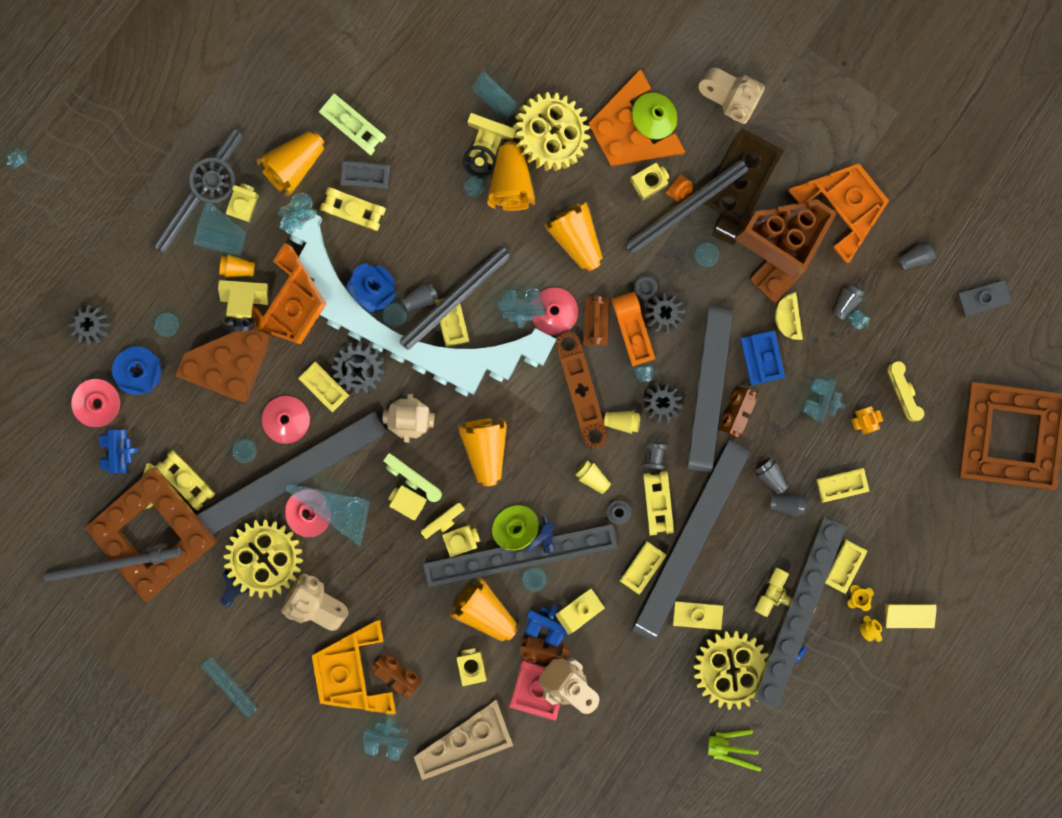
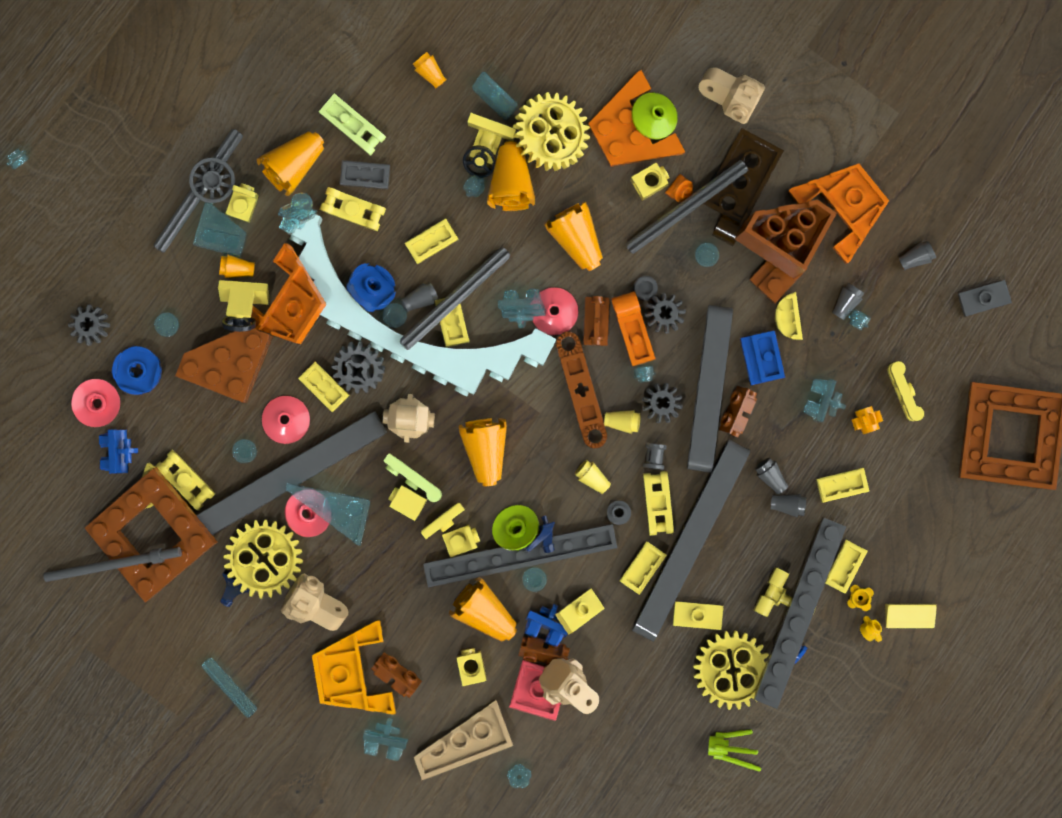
none -> light yellow plate [405,219,459,264]
none -> light orange cone [413,52,447,89]
none -> clear light blue plate [507,764,531,788]

